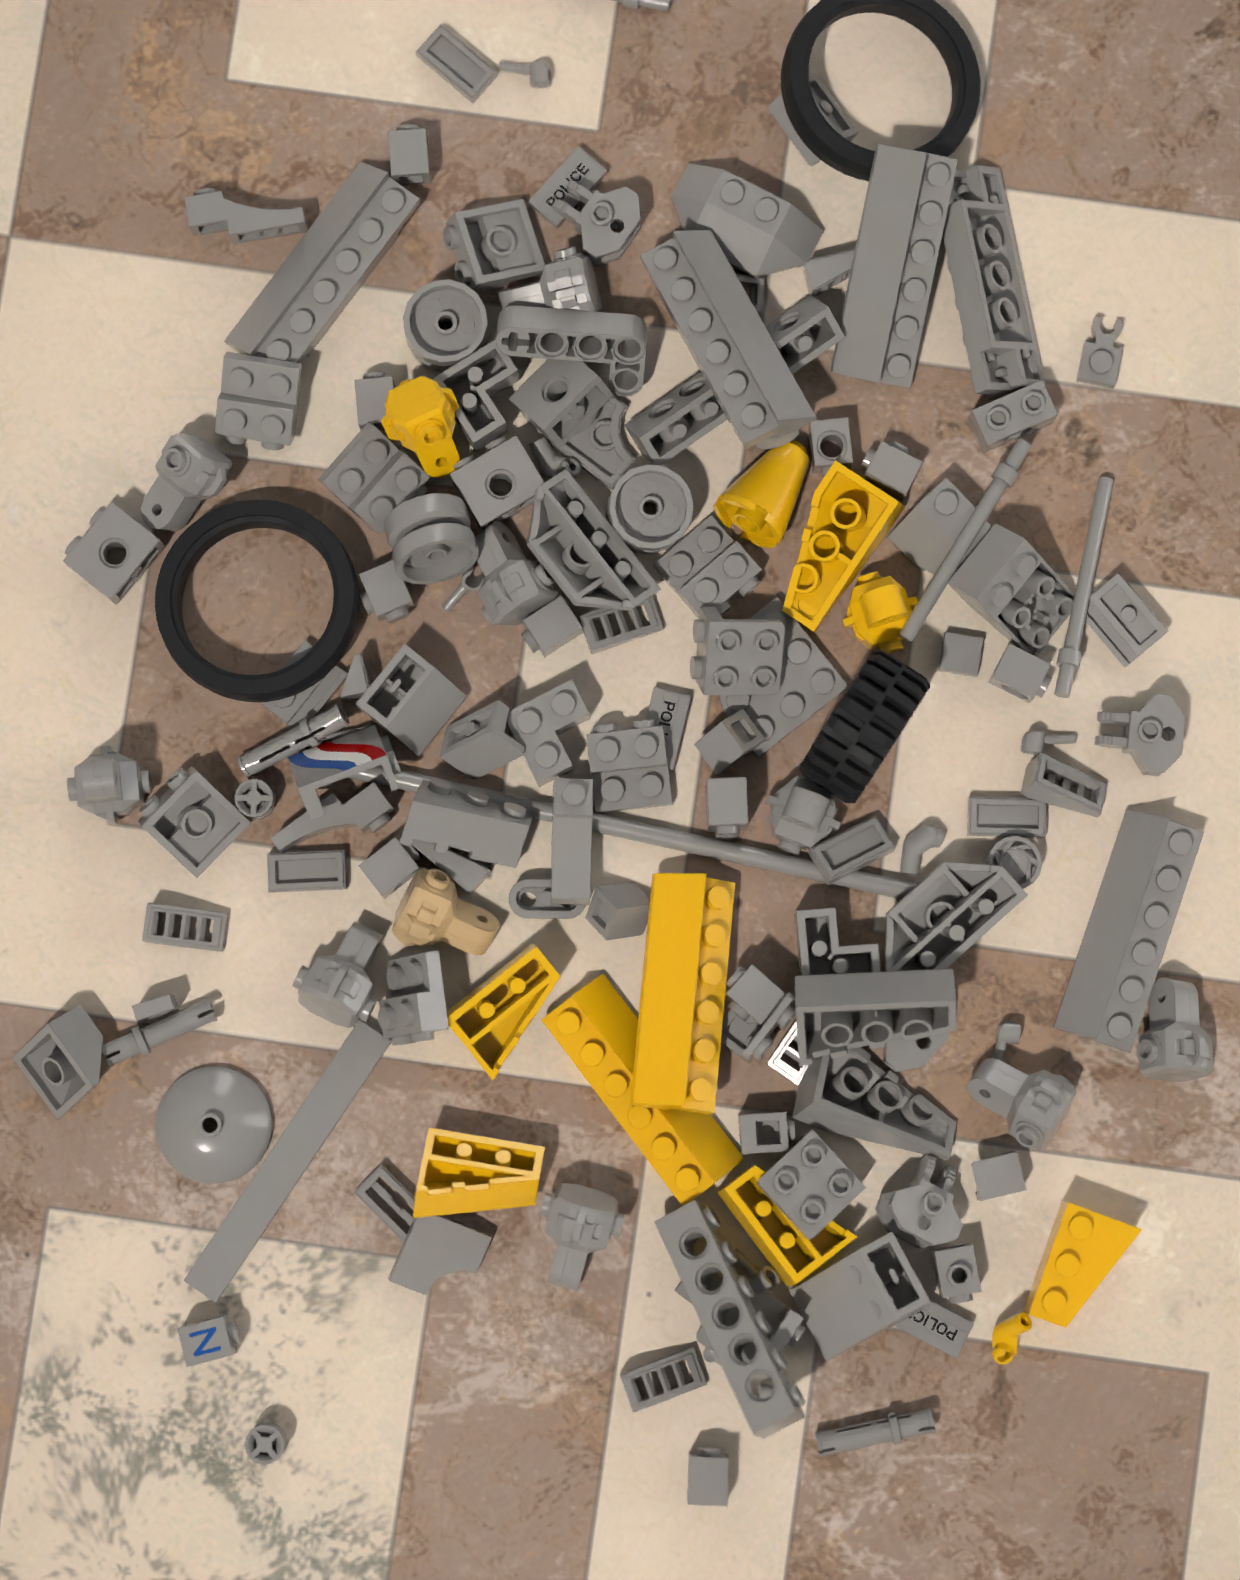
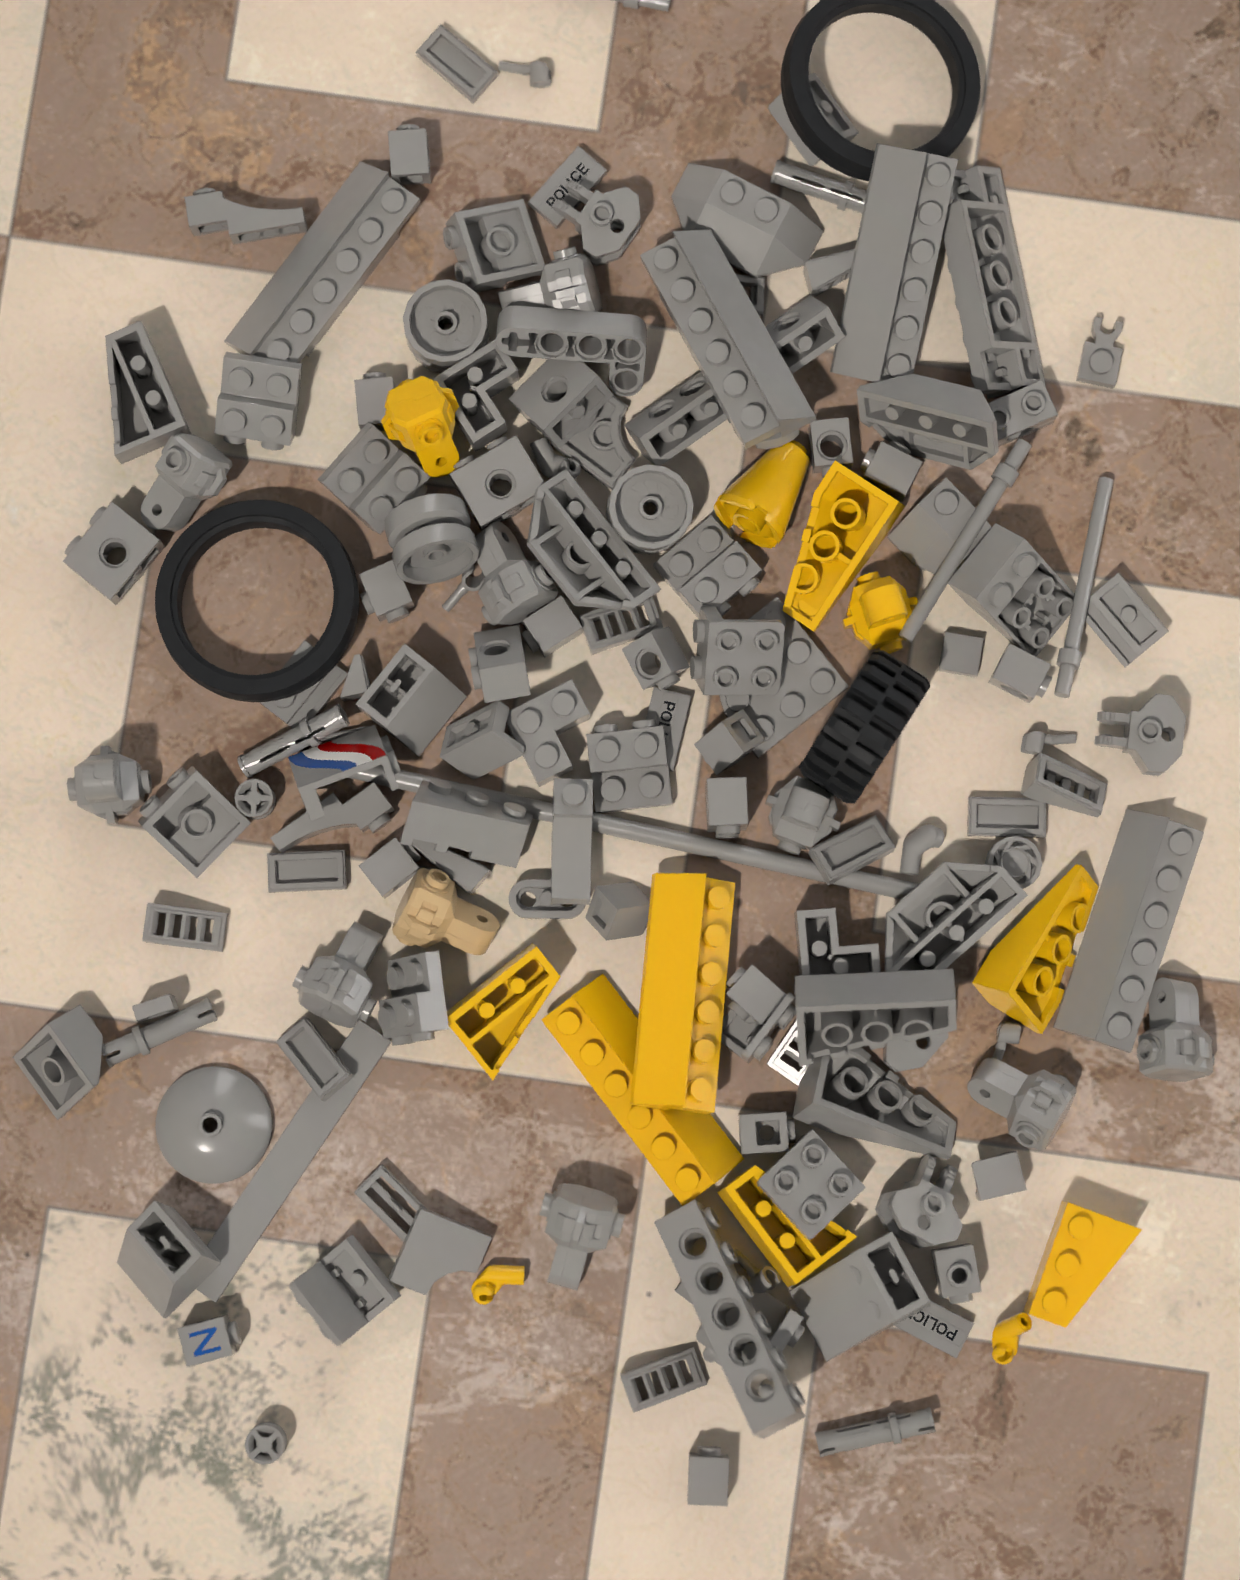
yellow wedge [413,1127,545,1218] -> none
none -> light grey wedge [105,321,191,464]
none -> light grey slope [117,1201,221,1319]
none -> light grey tile [276,1017,354,1102]
none -> light grey bracket [290,1234,401,1346]
none -> light grey brick [468,625,531,703]
none -> yellow arm [471,1265,525,1305]
none -> light grey brick [622,626,690,691]
none -> light grey pin [770,160,867,213]
none -> light grey wedge [857,373,999,470]
none -> yellow wedge [972,864,1098,1034]

